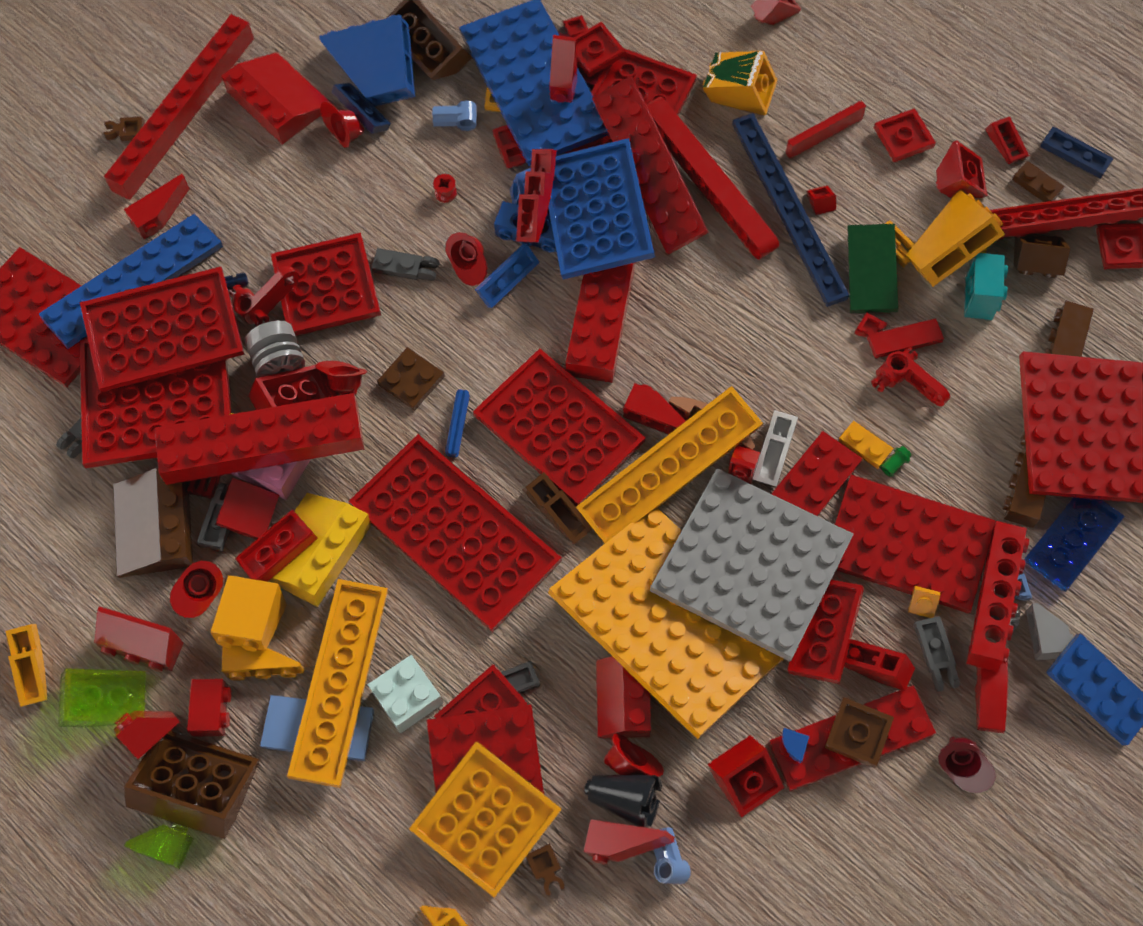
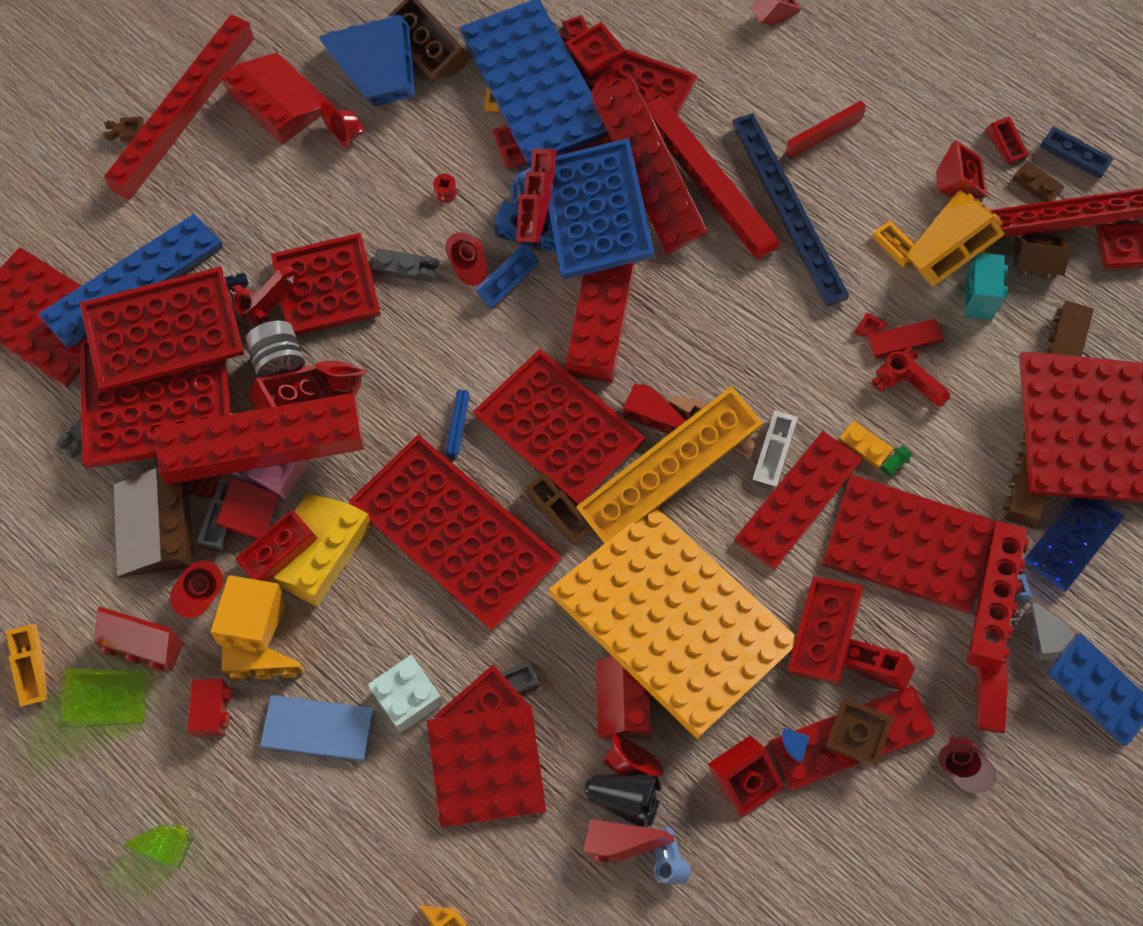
red slope [113,711,180,759] -> none
red slope [123,174,190,240] -> none
reddish brown slope [124,731,259,839] -> none
light orange plate [287,579,388,788] -> none
dark blue plate [331,82,391,133] -> none
reddish brown plate [377,347,445,411] -> none
light orange plate [409,741,562,898] -> none
medium blue piece [432,101,477,131] -> none
reddish brown plate [526,843,565,897] -> none
red slope [550,35,577,103] -> none
light grey plate [650,468,853,662] -> none
light orange slope [703,51,778,115] -> none
red slope [728,445,761,484] -> none
red slope [806,186,837,215] -> none
dark green tile [847,224,898,313] -> none
red plate [874,108,936,163] -> none
light orange plate [908,586,940,618] -> none
dark grey hinge [913,616,960,692] -> none

